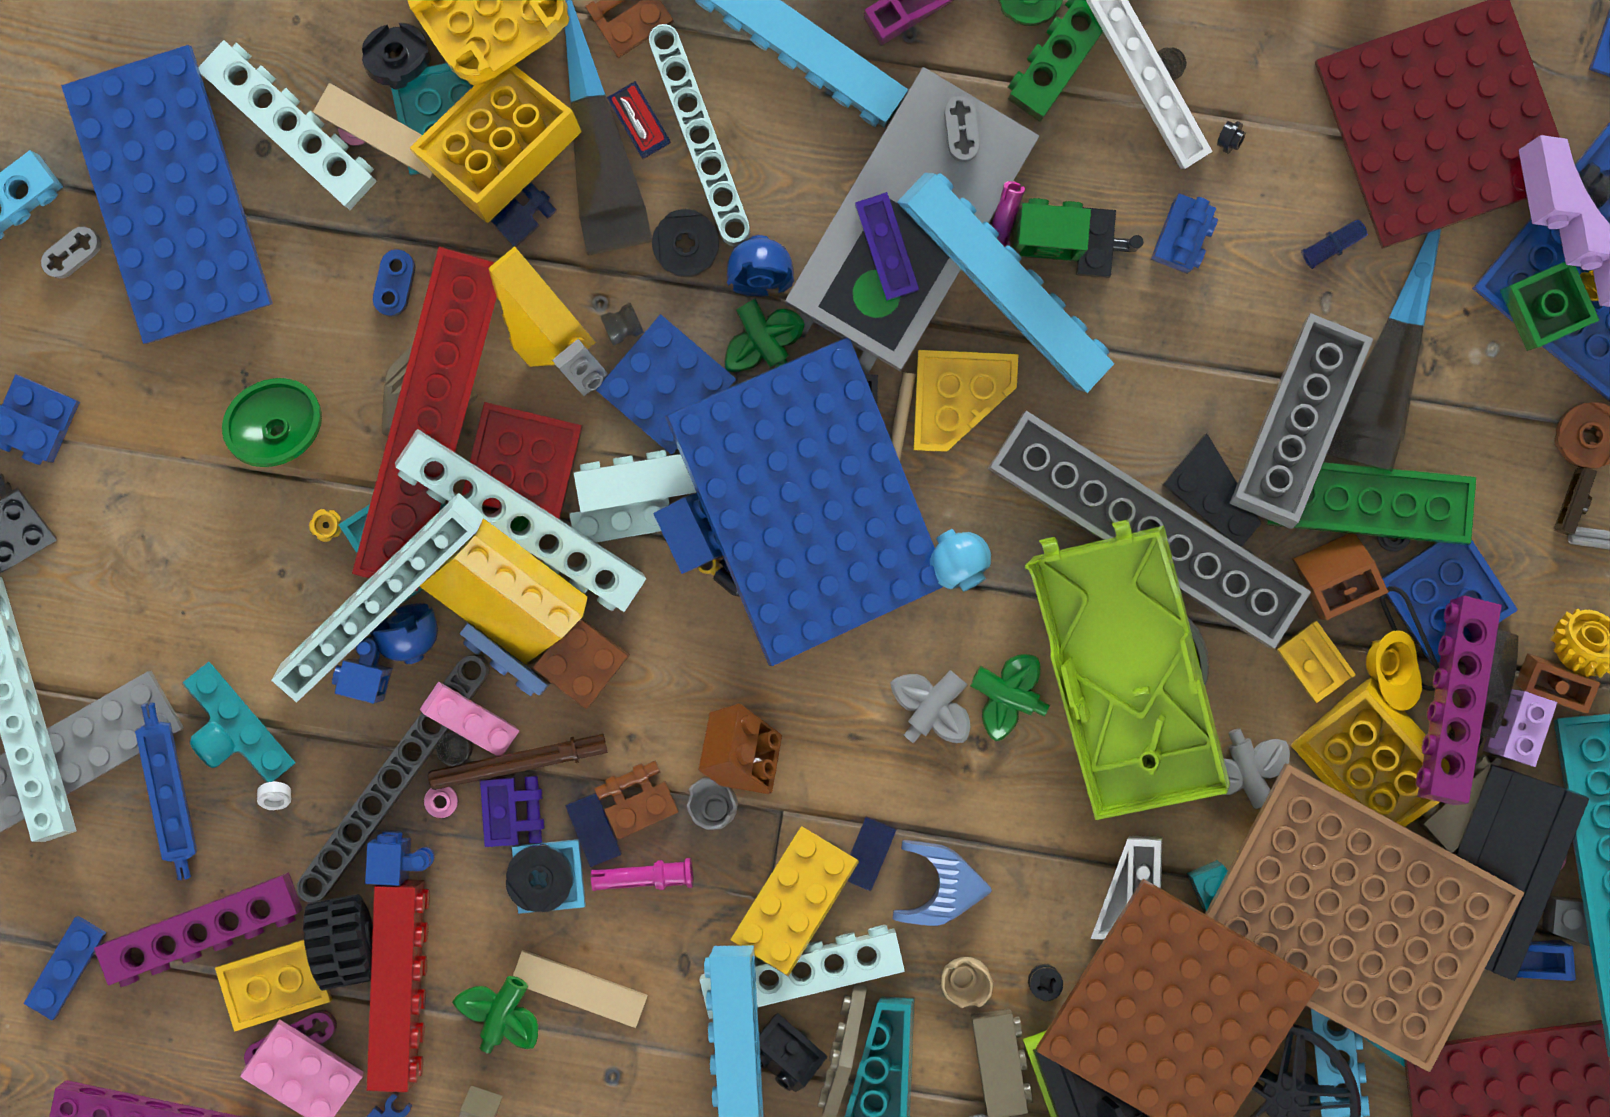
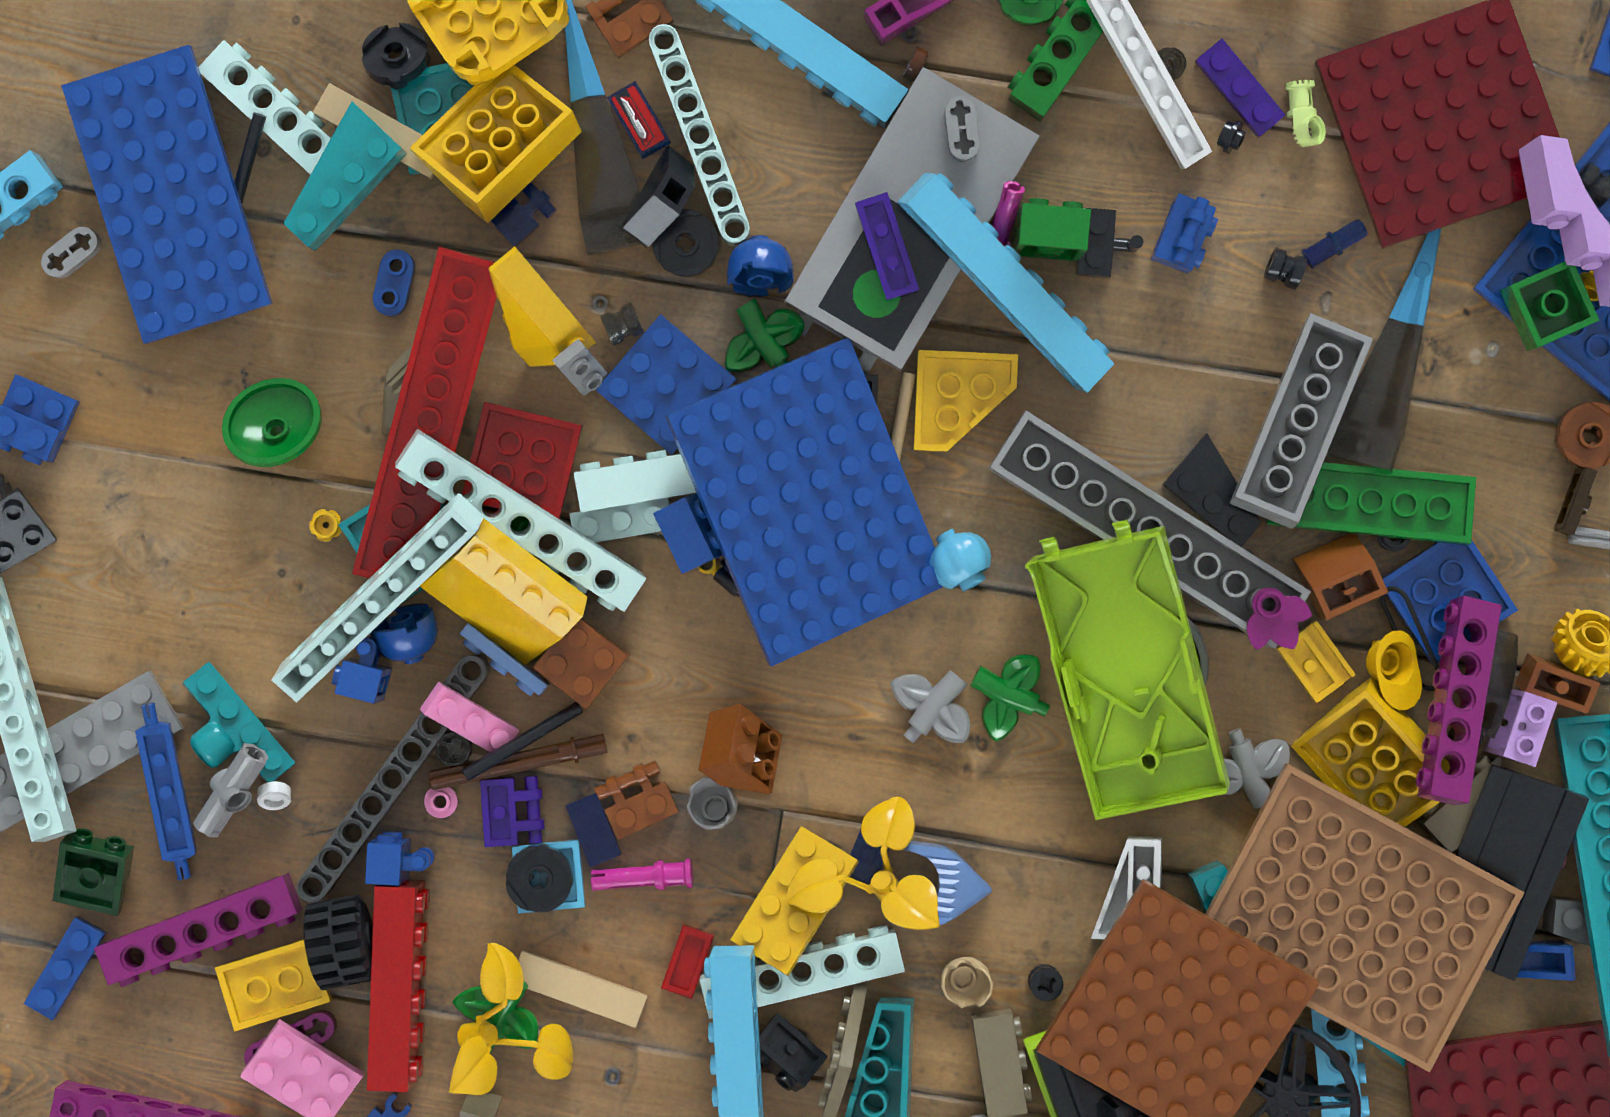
none -> dark green plate [52,828,134,916]
none -> light grey piece [193,743,269,838]
none -> black bar [235,112,267,204]
none -> teal wedge [283,101,407,251]
none -> yellow plant [449,943,573,1095]
none -> black bar [461,702,583,781]
none -> black slope [620,146,695,248]
none -> red tile [661,924,714,999]
none -> yellow plant [787,797,940,930]
none -> reddish brown tile [902,46,928,82]
none -> dark purple plate [1195,38,1285,138]
none -> magenta plate [1246,587,1312,650]
none -> black wheel [1264,247,1308,290]
none -> yellowish green connector [1285,80,1326,147]

